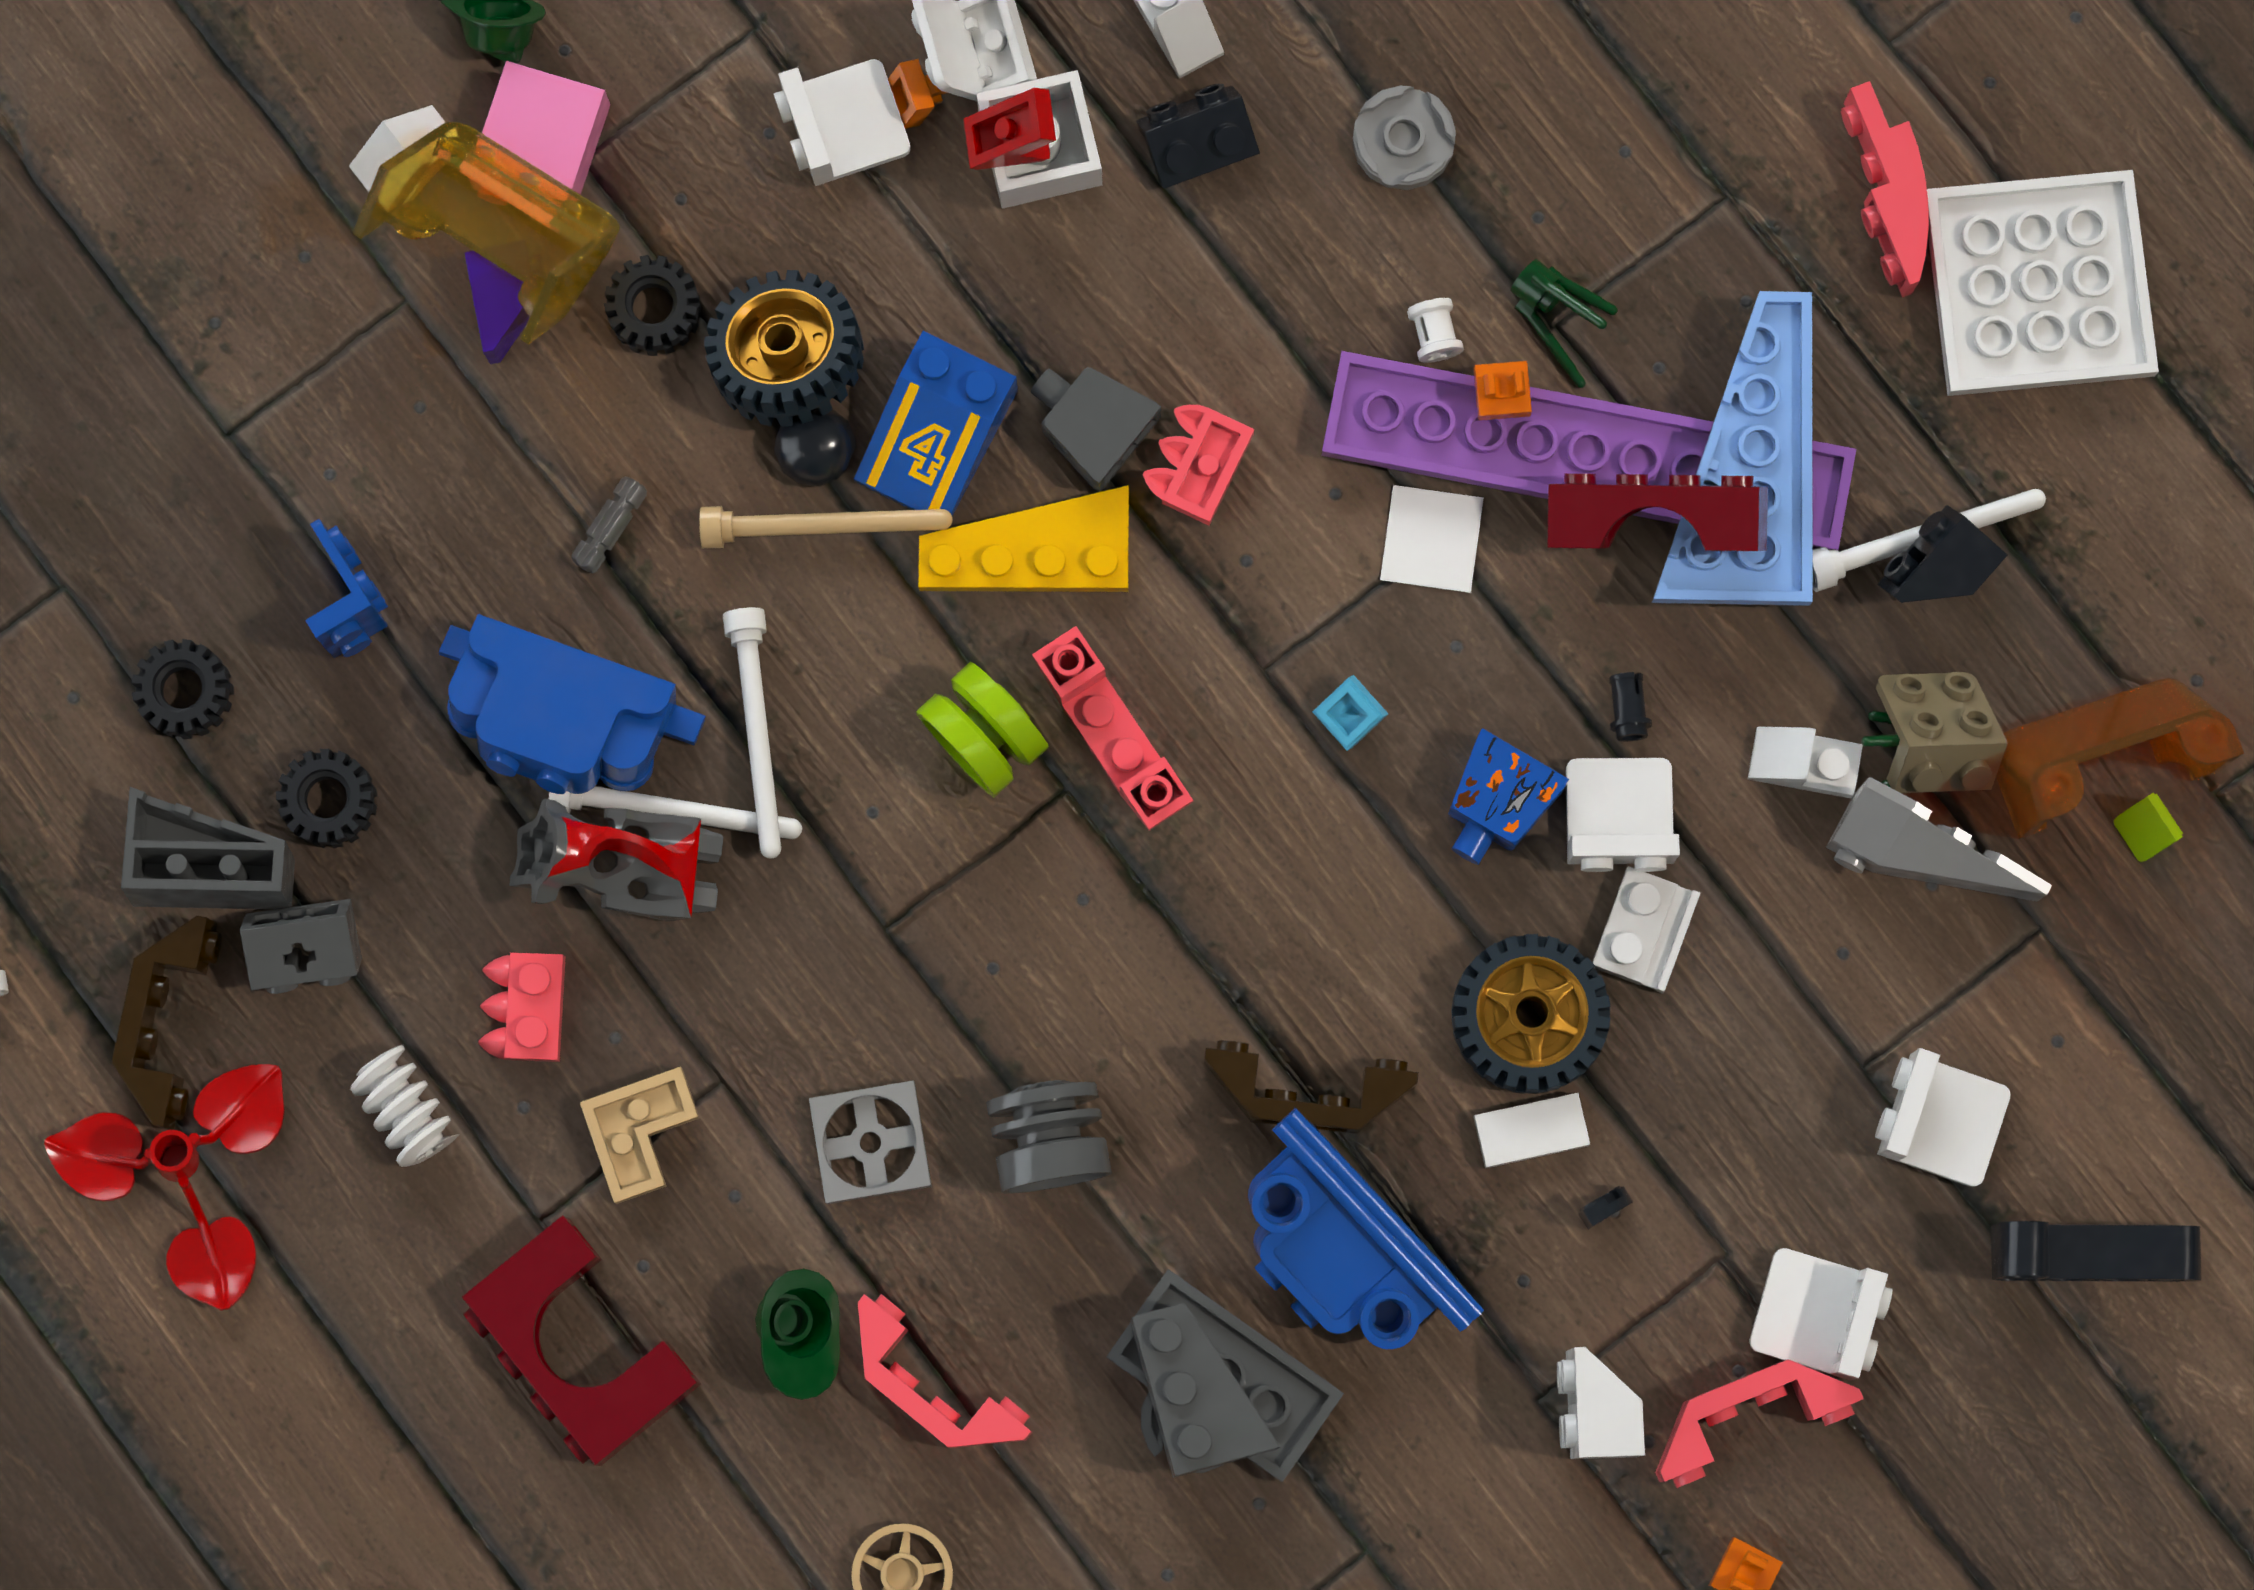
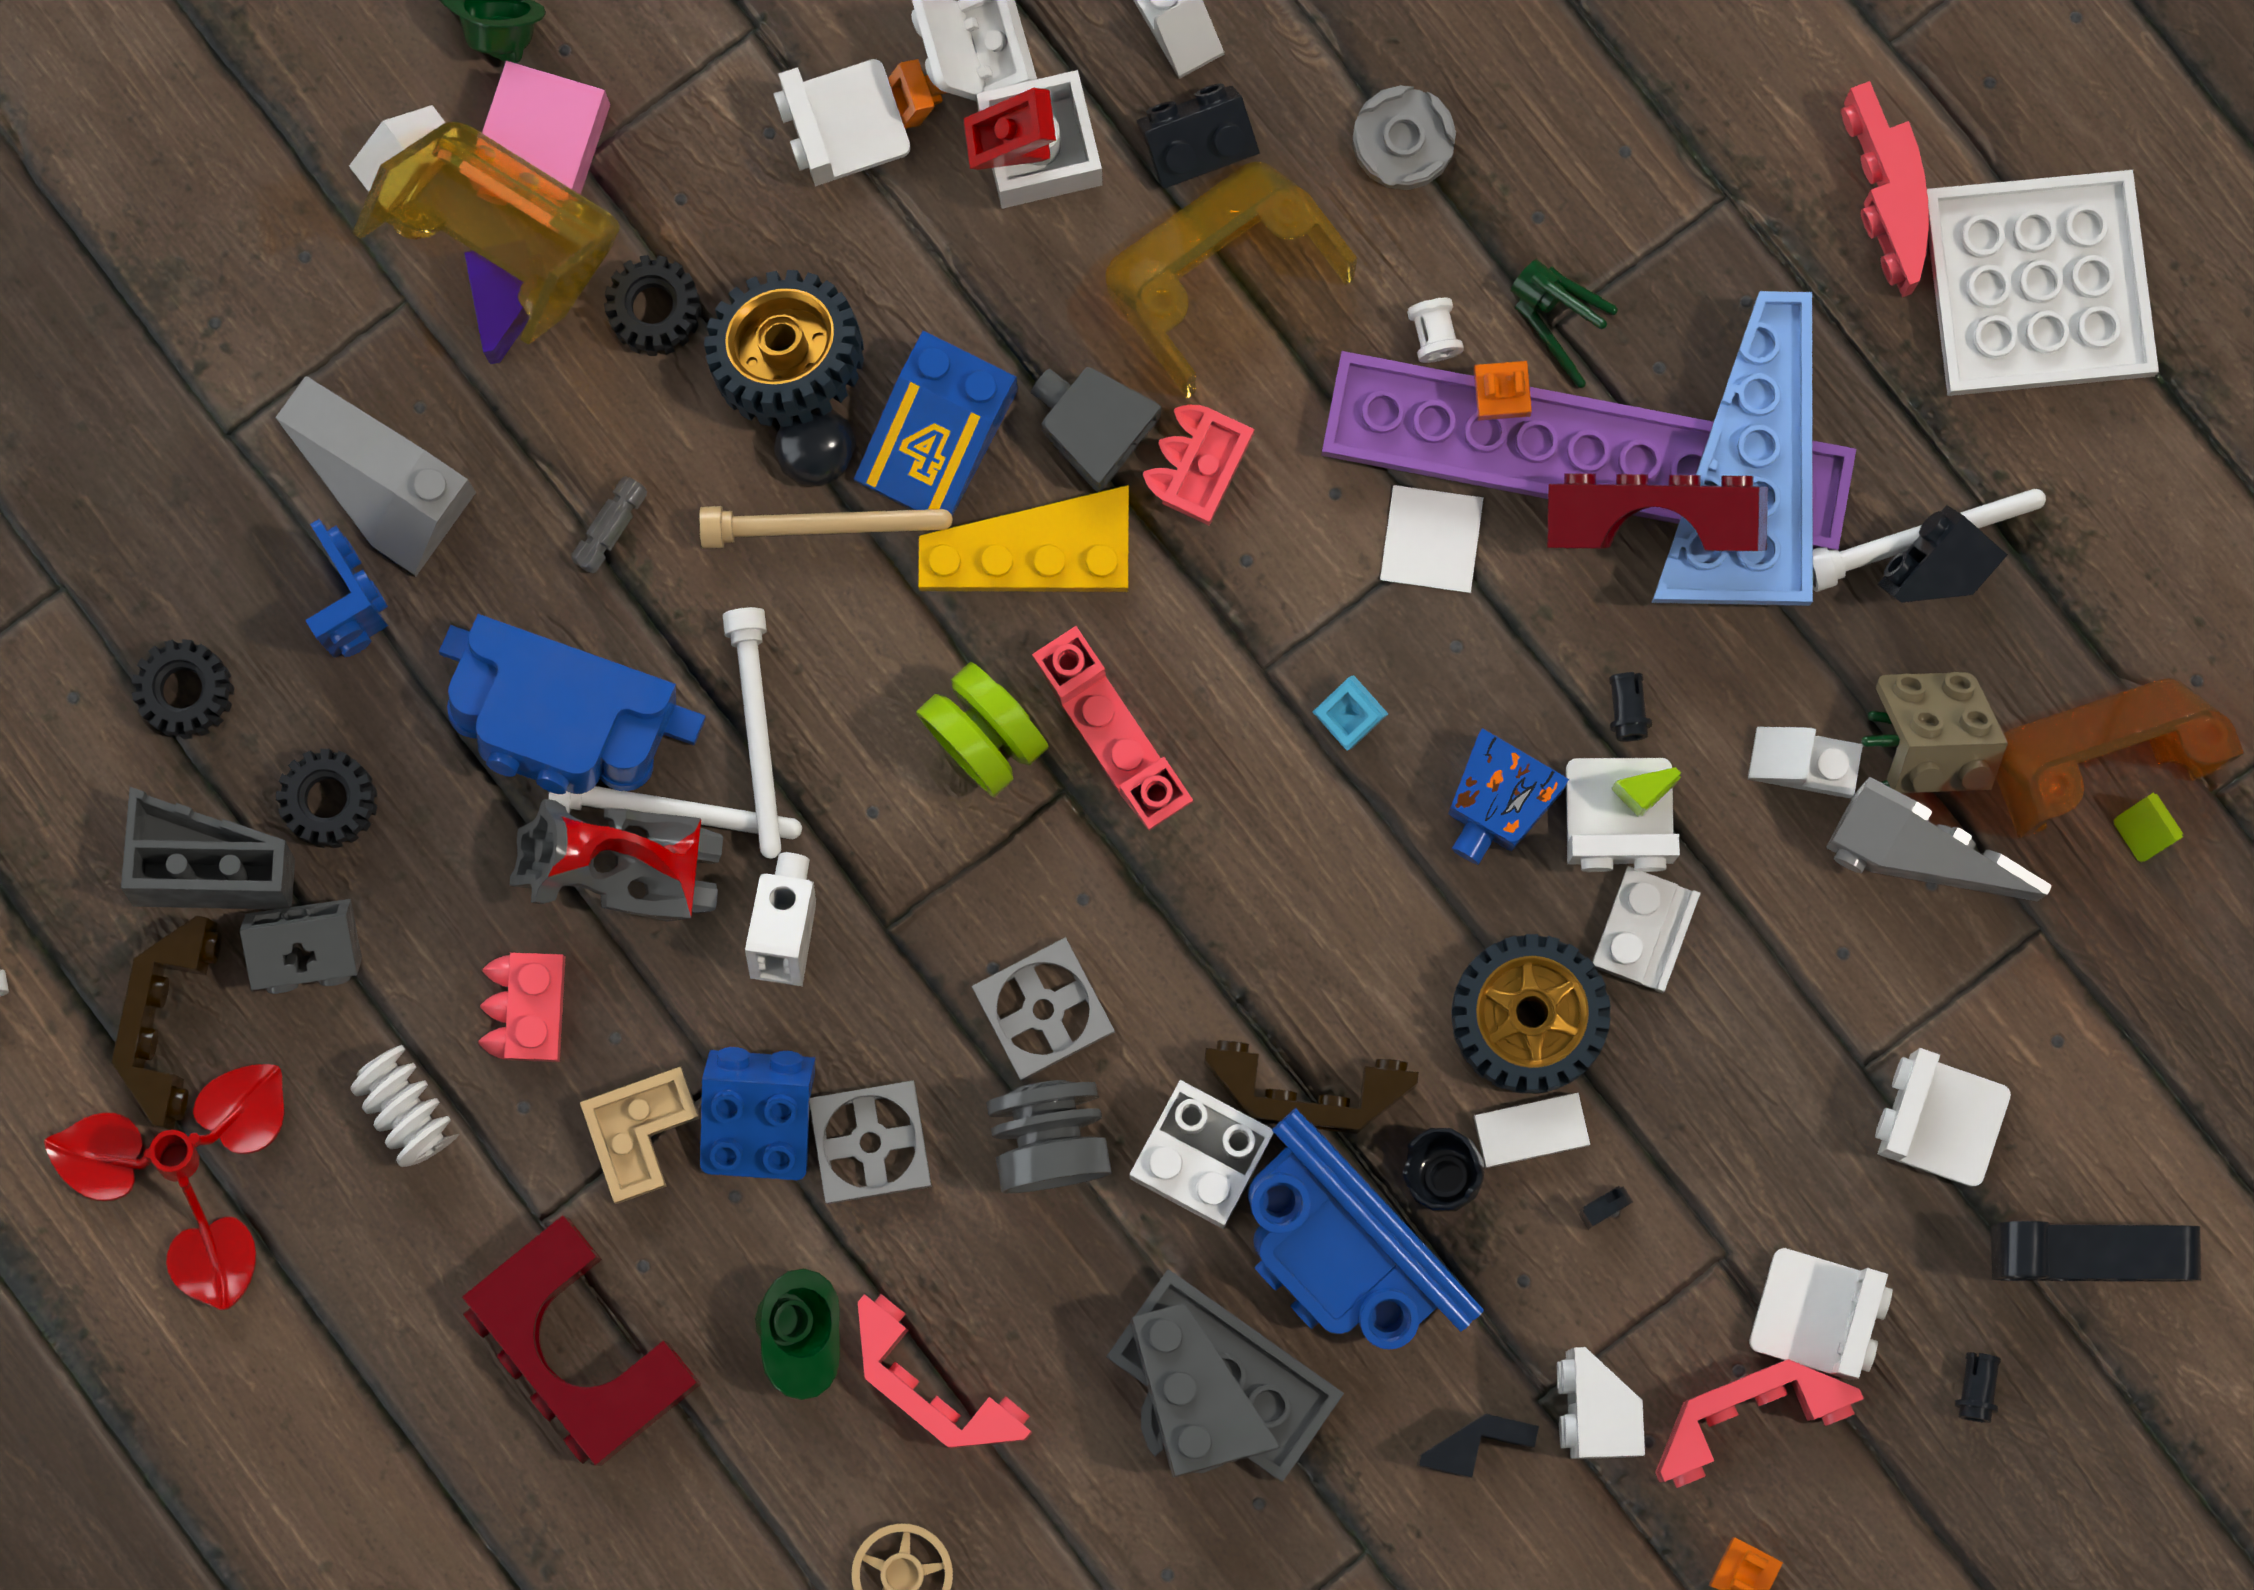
none -> light grey wedge [275,376,476,577]
none -> blue bracket [700,1047,815,1180]
none -> white torso [745,852,816,986]
none -> light grey piece [972,937,1115,1081]
none -> clear yellow windscreen [1106,162,1357,398]
none -> white slope [1129,1080,1274,1229]
none -> black hair [1403,1128,1485,1212]
none -> black slope [1417,1414,1539,1478]
none -> lime slope [1612,767,1681,816]
none -> black pin [1955,1352,2001,1423]

